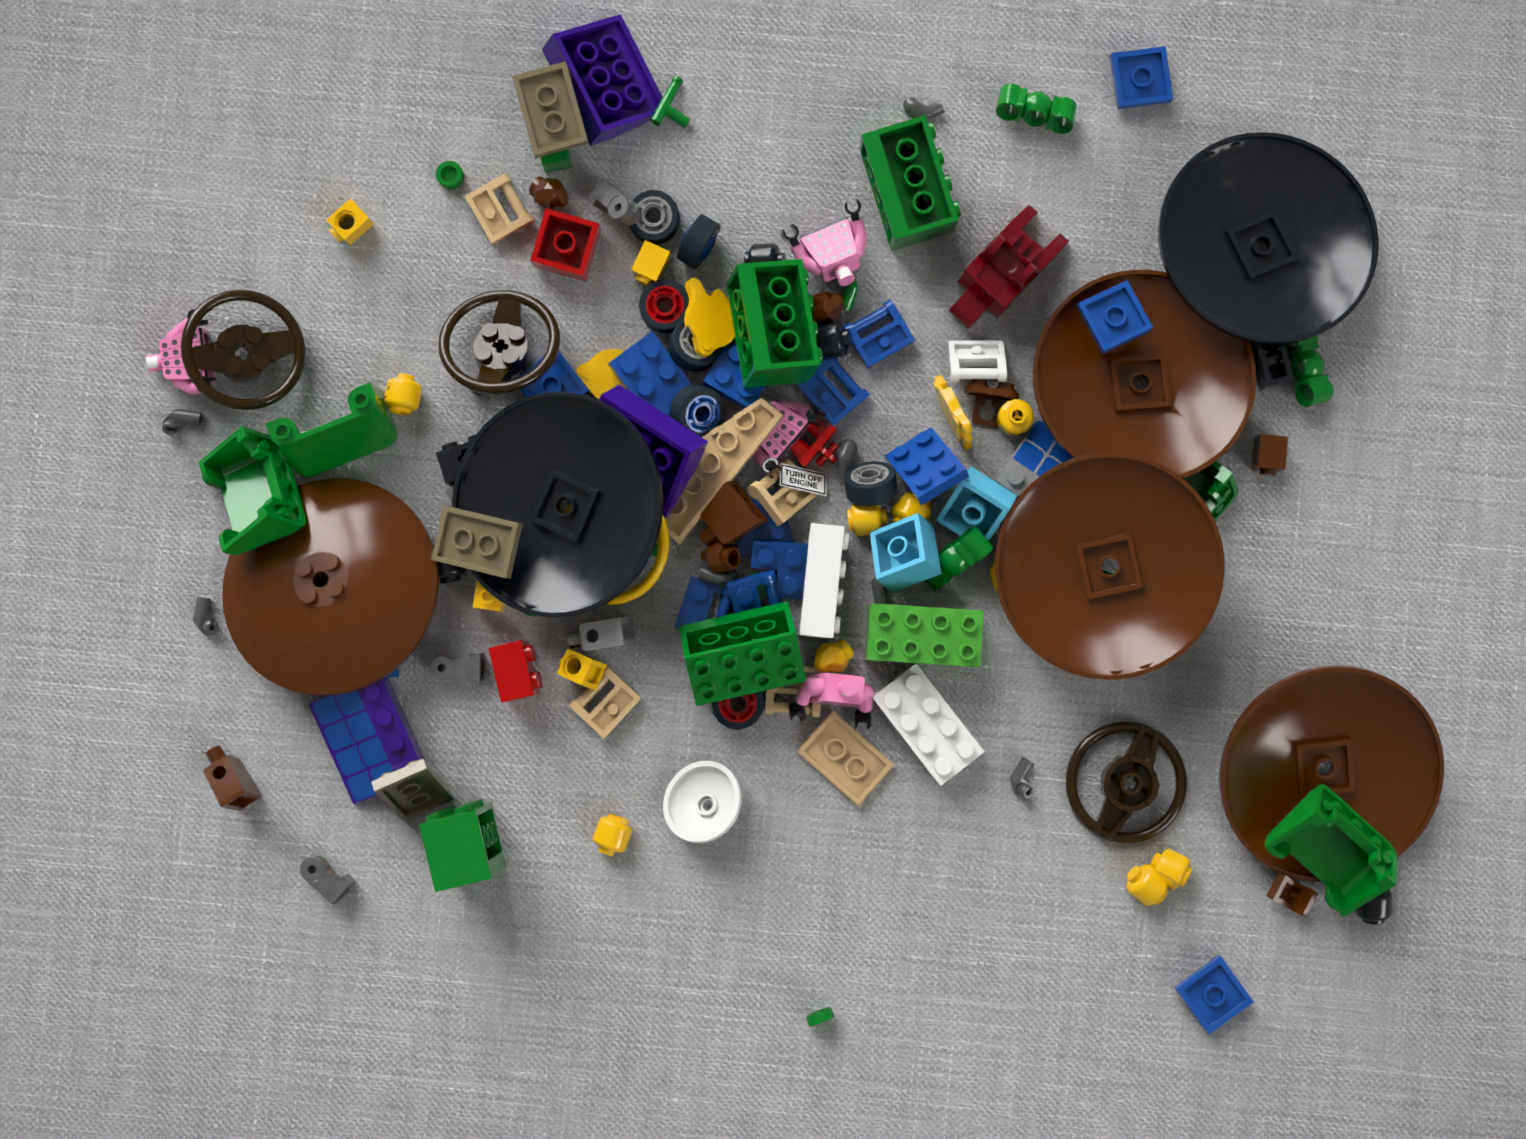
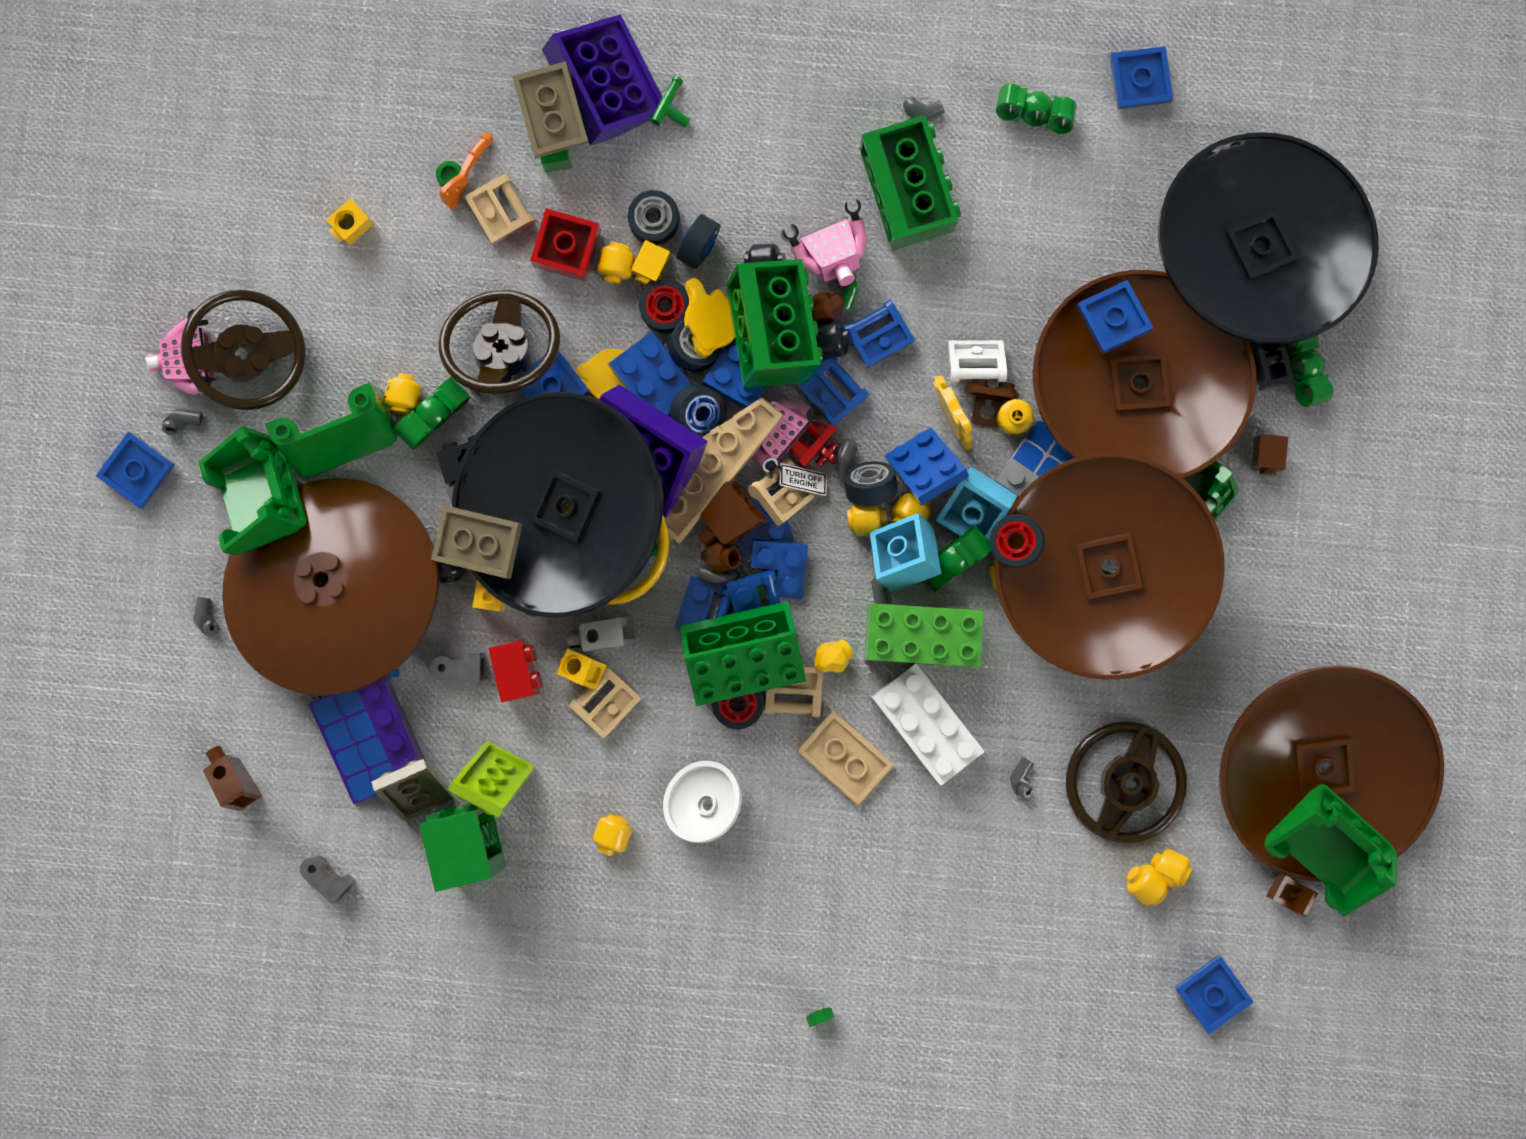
reddish brown rock [529,176,569,209] -> none
flat silver leg [586,177,640,226] -> none
bright pink torso [788,673,875,729] -> none
white brick [799,523,849,639] -> none
dark red piece [949,205,1069,330] -> none
black head [1355,889,1393,925] -> none
none -> blue plate [96,432,175,509]
none -> green piece [393,377,471,450]
none -> orange piece [439,133,493,210]
none -> lime plate [448,740,535,818]
none -> yellow head [597,242,635,285]
none -> wheel [989,514,1045,568]

